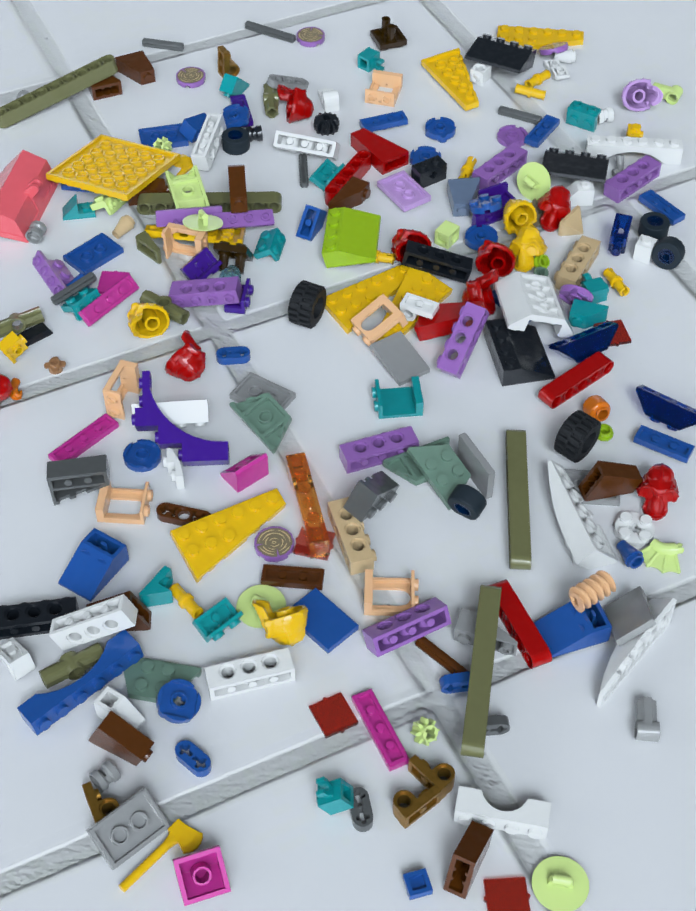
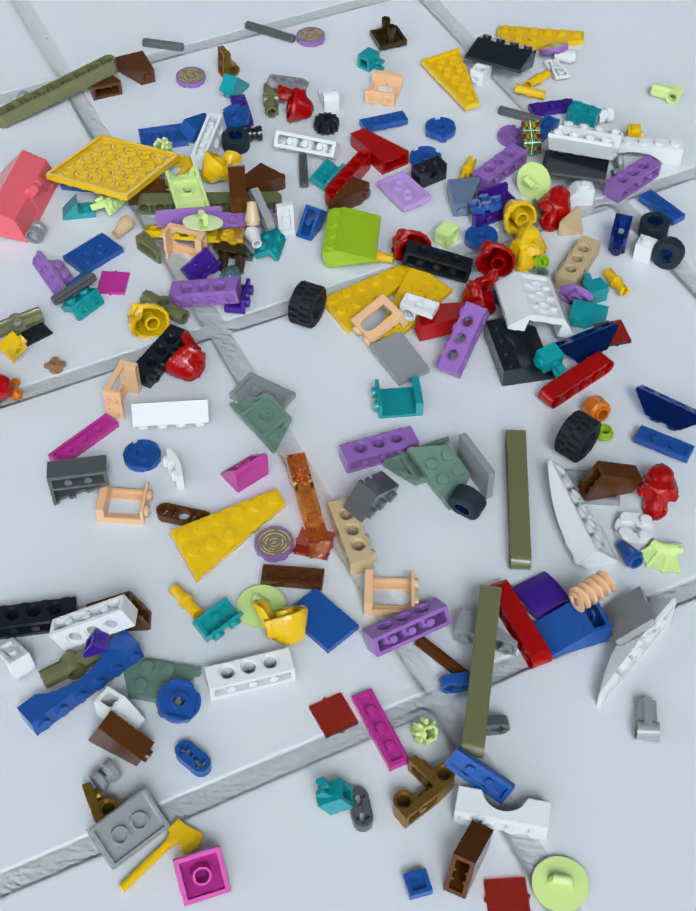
blue slope [58,528,129,602] -> none
dark pink tile [78,274,139,327] -> none
dark purple arch [131,371,230,466] -> none
teal slope [139,566,173,607] -> none
blue beam [216,346,251,365] -> none
lavender head [621,78,663,112] -> none
none -> dark purple slope [83,629,110,658]
none -> black brick [136,324,185,389]
none -> yellow head [201,150,242,184]
none -> tan cone [244,201,261,226]
none -> white cone [244,226,262,248]
none -> reddish brown slope [245,163,286,192]
none -> light grey beam [248,187,275,232]
none -> white plate [274,201,295,234]
none -> blue plate [444,746,515,804]
none -> dark purple slope [512,571,570,620]
none -> piece [521,120,542,155]
none -> dark purple plate [528,98,573,116]
none -> teal brick [533,342,566,378]
none -> white slope [548,121,624,160]

